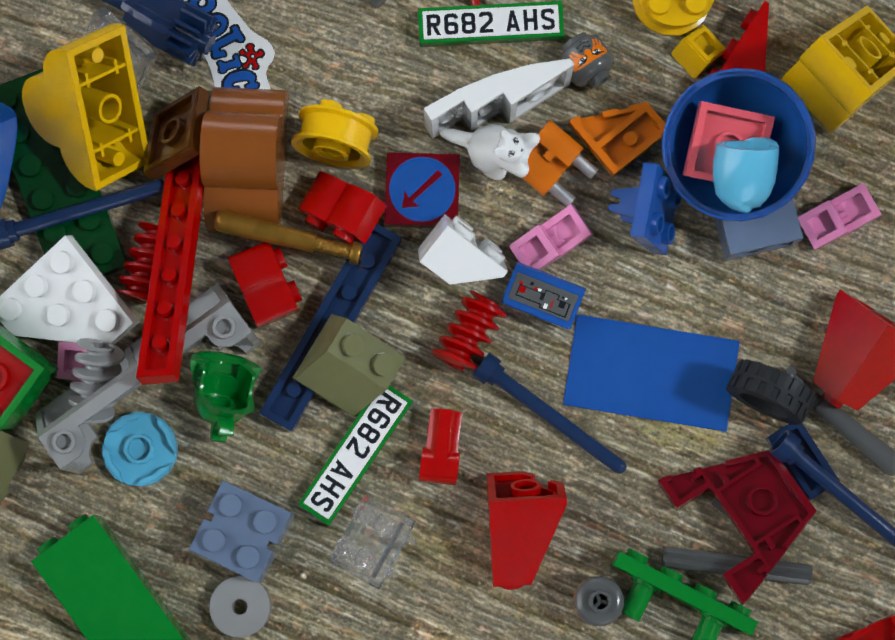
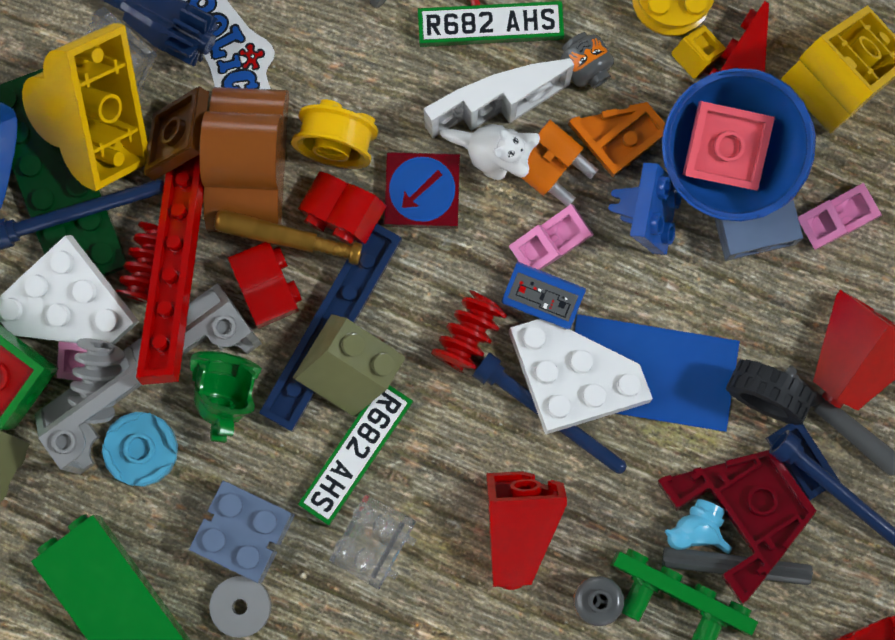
white slope [418,214,508,285] -> none
red piece [419,408,463,486] -> none
medium azure piece [713,137,779,213] -> none
none -> white plate [509,319,653,435]
none -> medium azure animal [665,499,732,554]

